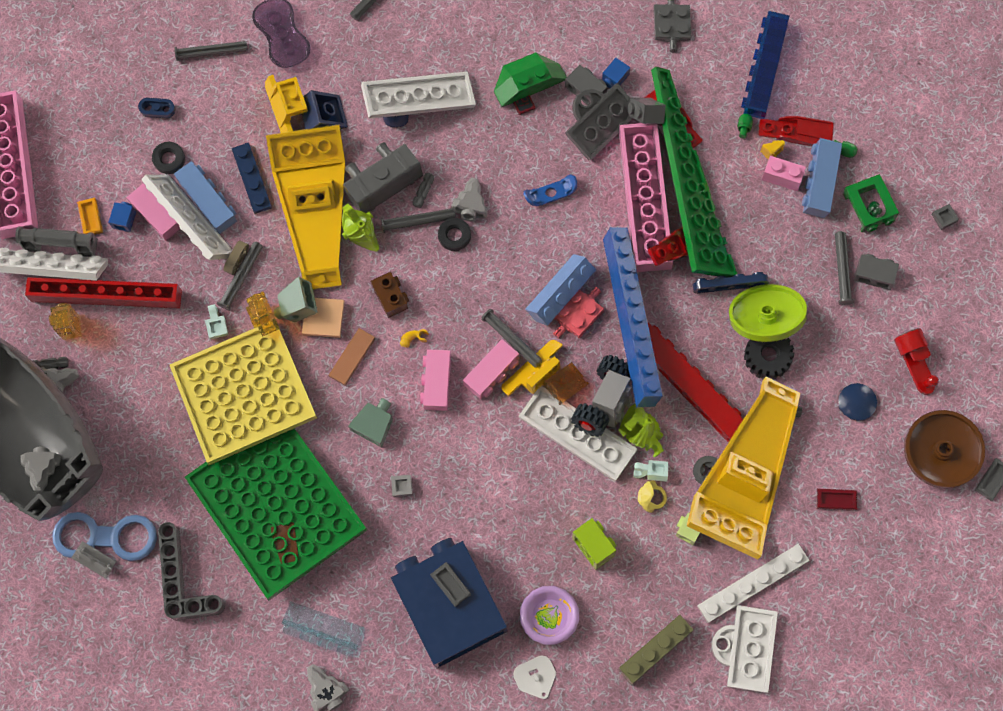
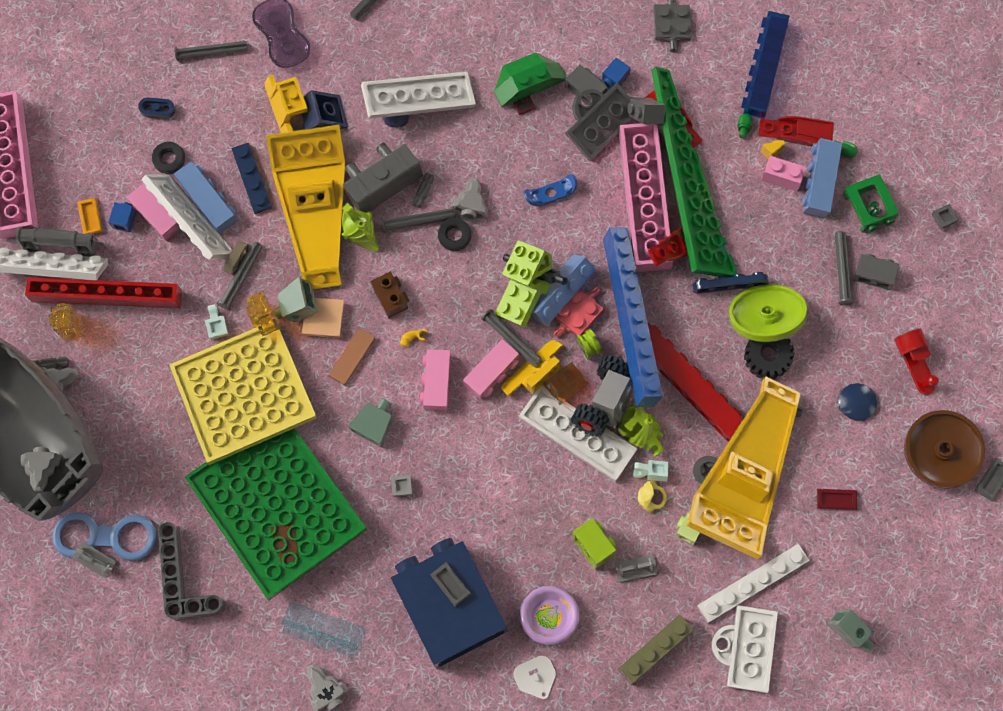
none -> lime piece [495,240,568,327]
none -> lime wheel [576,329,602,360]
none -> light grey hinge [614,555,657,583]
none -> sand green torso [827,609,875,653]

